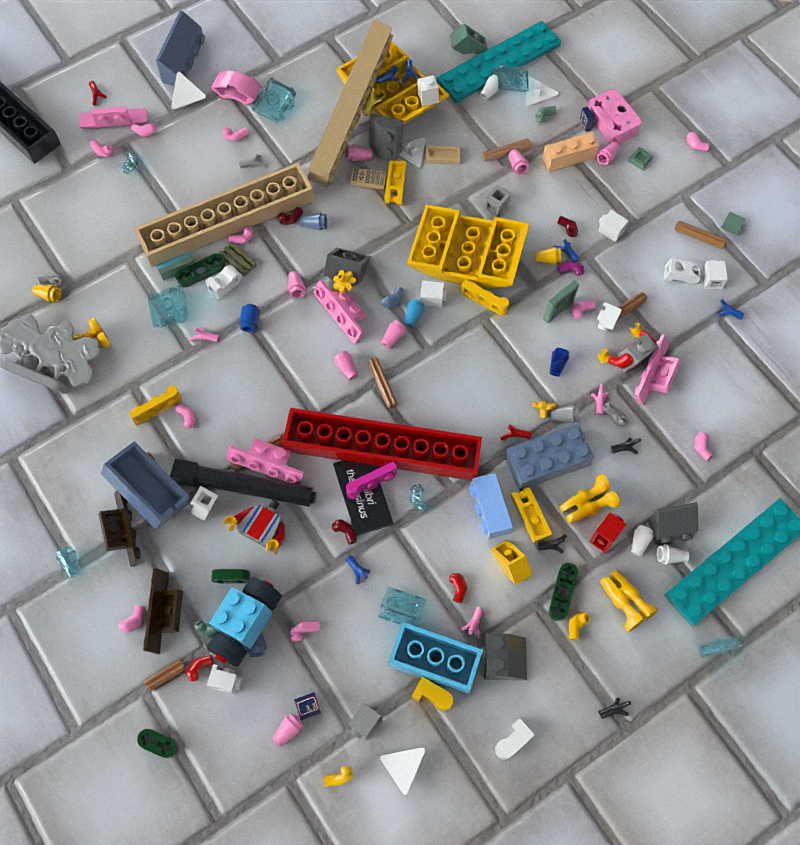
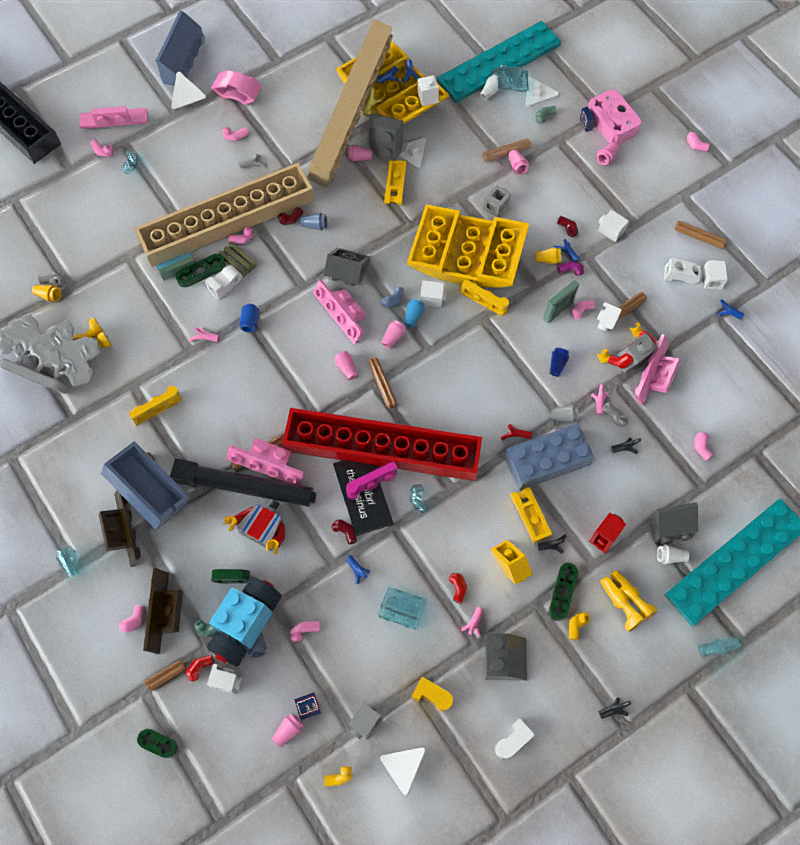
red bar [89,81,107,106] -> none
bright pink arm [131,123,157,137] -> none
clear light blue slope [148,283,189,328] -> none
bright pink arm [175,403,197,428] -> none
white brick [190,486,218,521] -> none
clear light blue slope [251,77,296,124] -> none
bright pink cone [288,271,306,299] -> none
yellow plant [333,270,356,293] -> none
tan tile [350,168,387,190] -> none
medium azure brick [388,622,483,694] -> none
tan tile [426,146,460,164] -> none
sand green slope [450,23,488,54] -> none
light blue brick [469,473,513,539] -> none
yellow plant [532,401,557,418] -> none
light nougat brick [542,132,599,172] -> none
yellow piece [559,474,621,524] -> none
sand green tile [629,147,653,170] -> none
white cone [631,525,654,557] -> none
sand green tile [721,212,746,235] -> none

